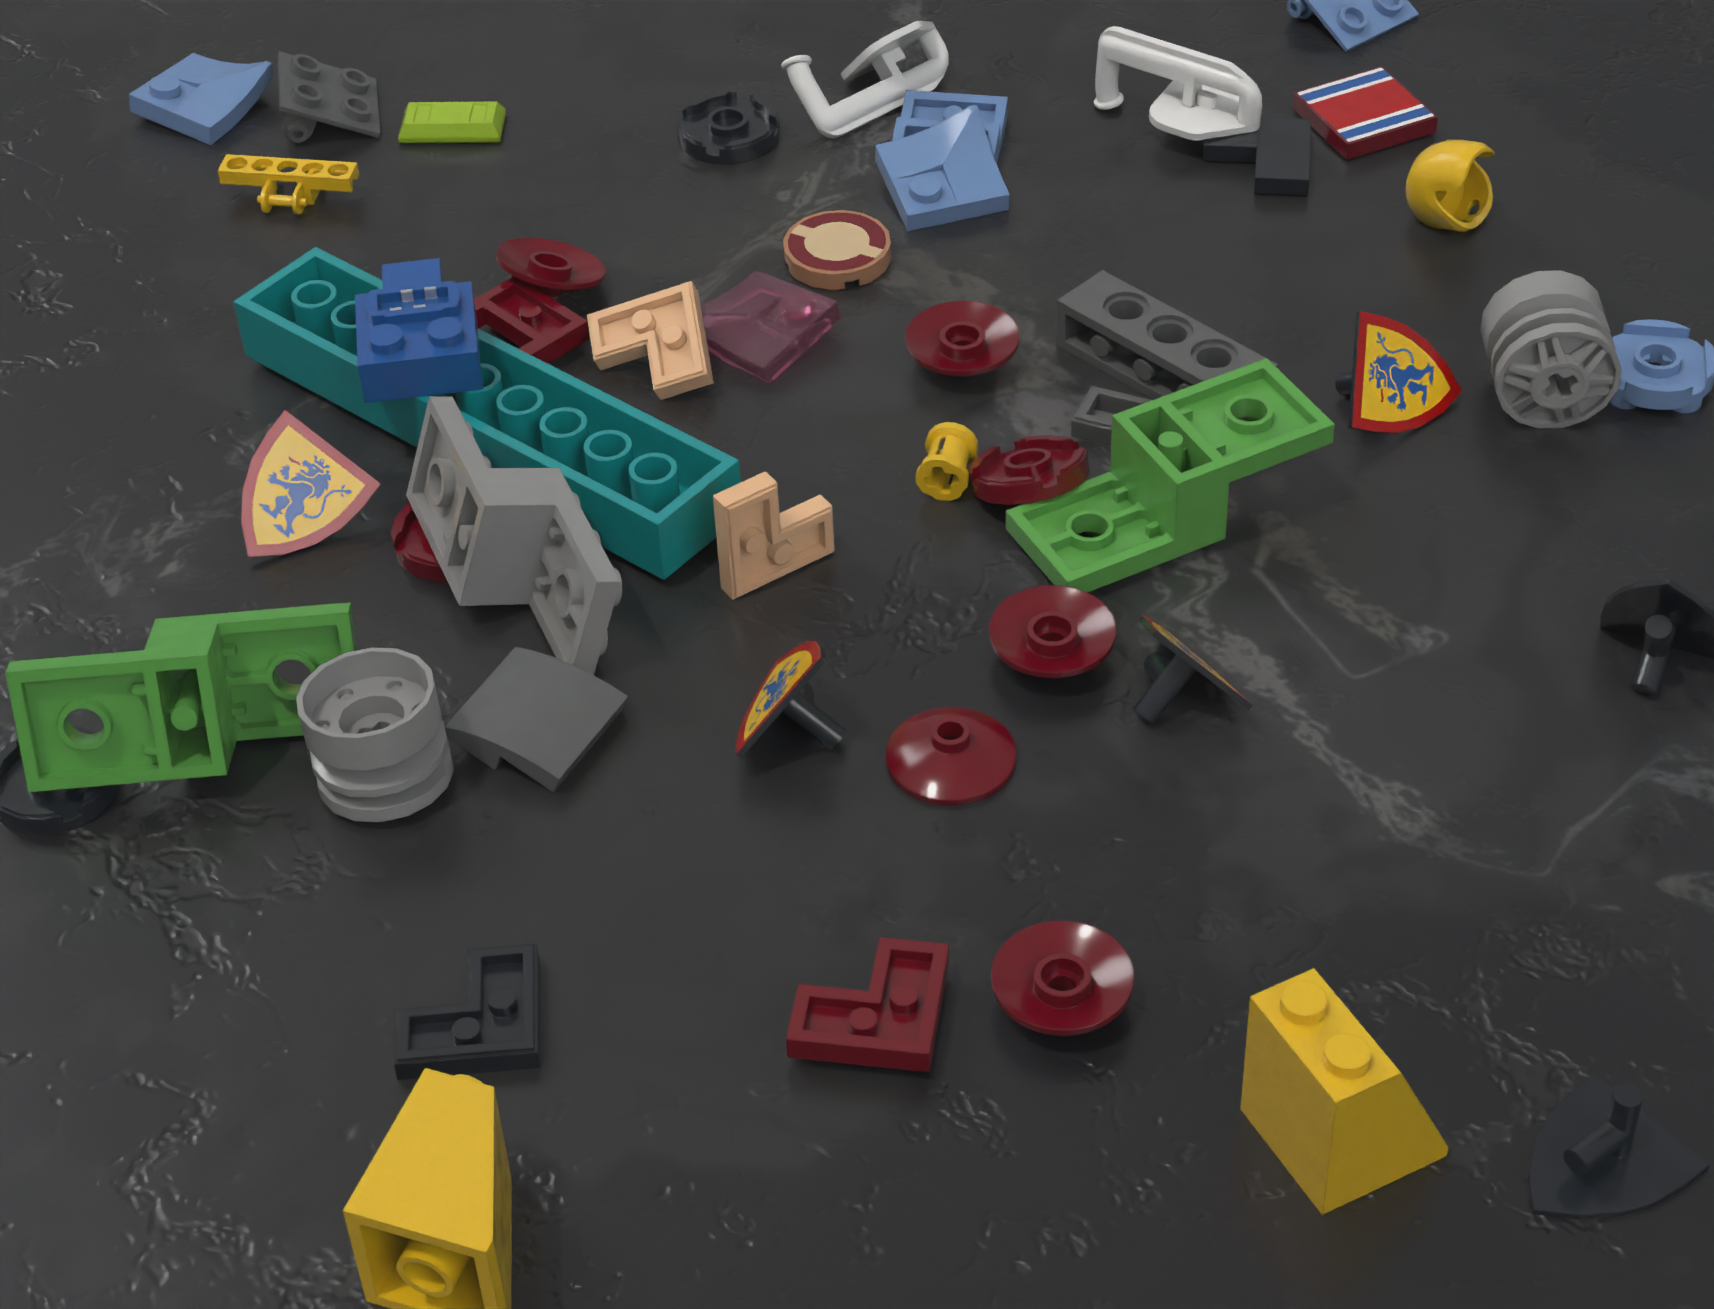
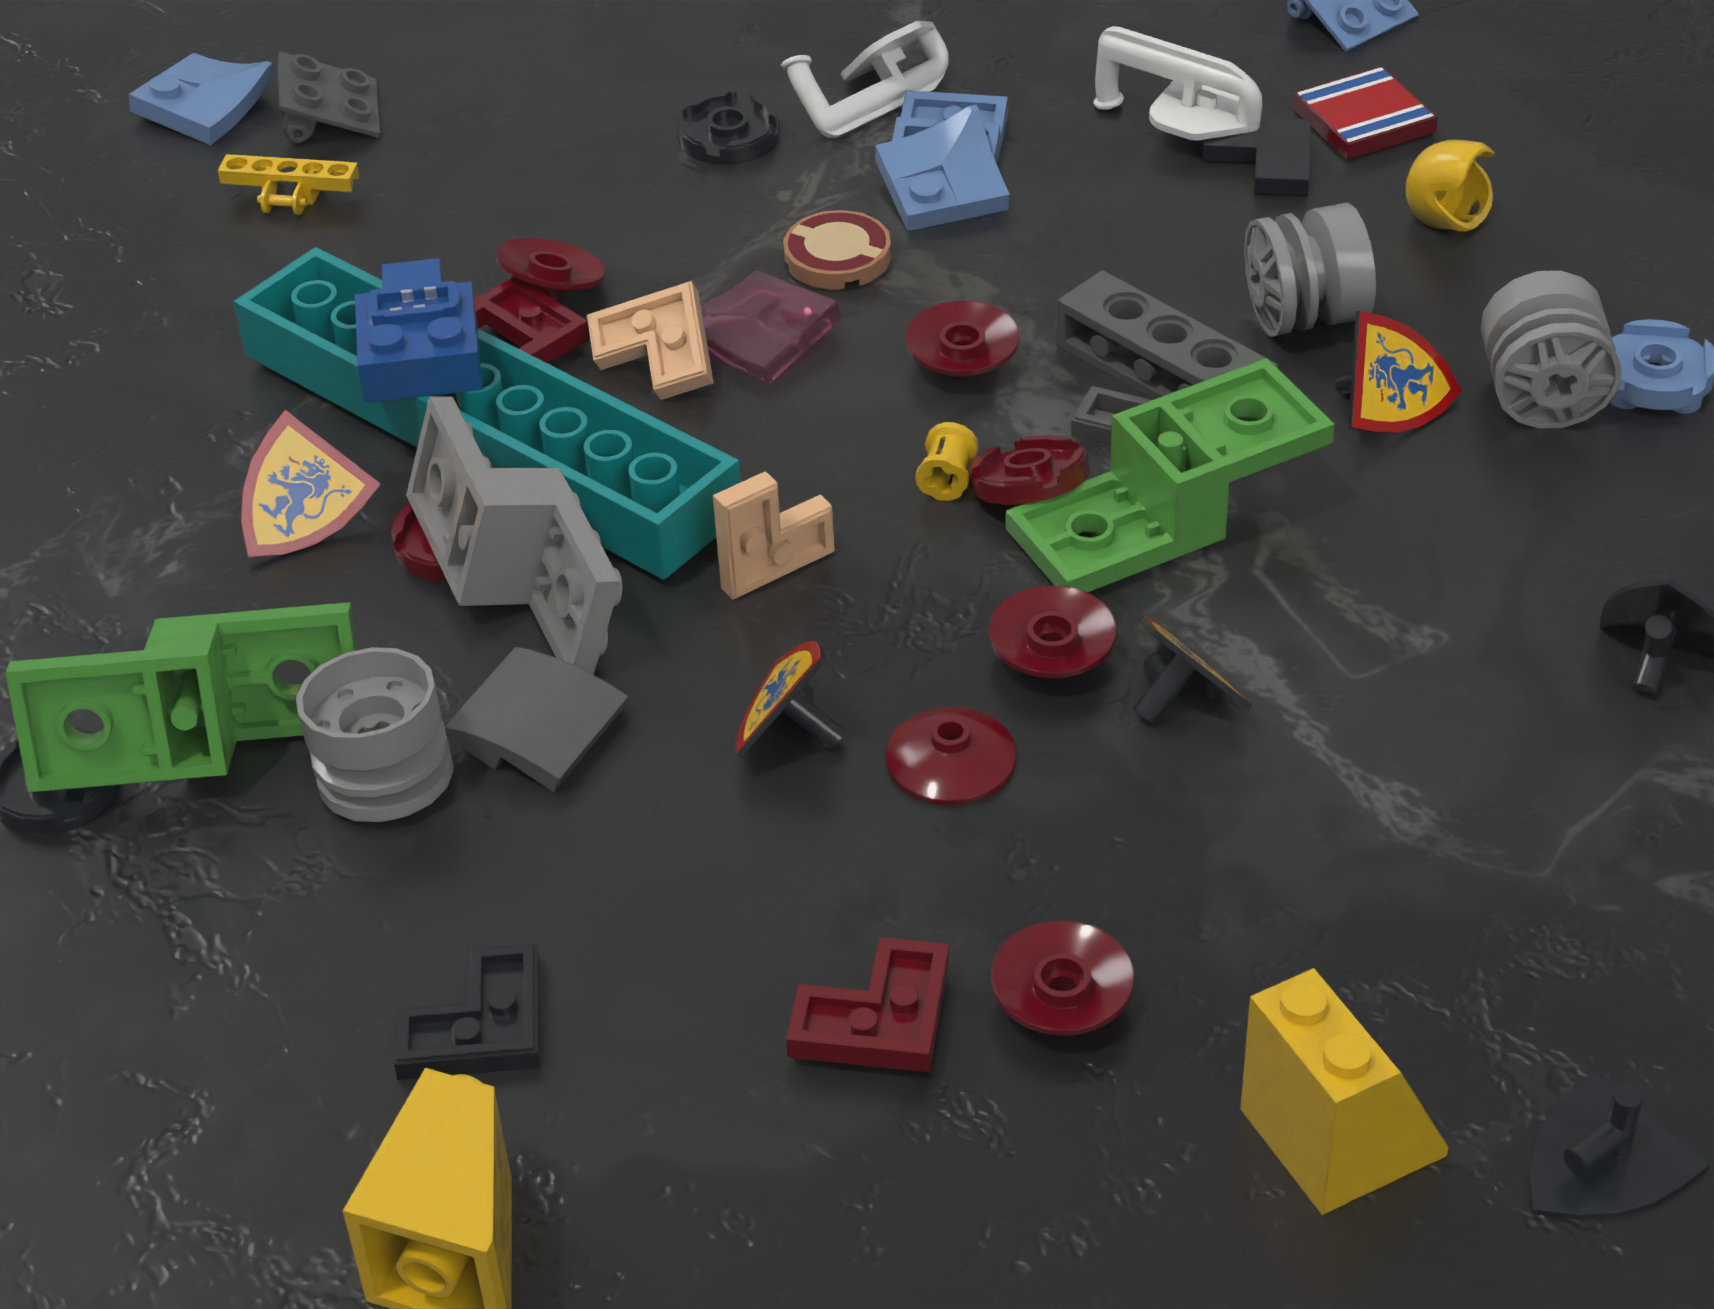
lime tile [398,101,506,143] -> none
none -> light grey wheel [1244,202,1376,337]

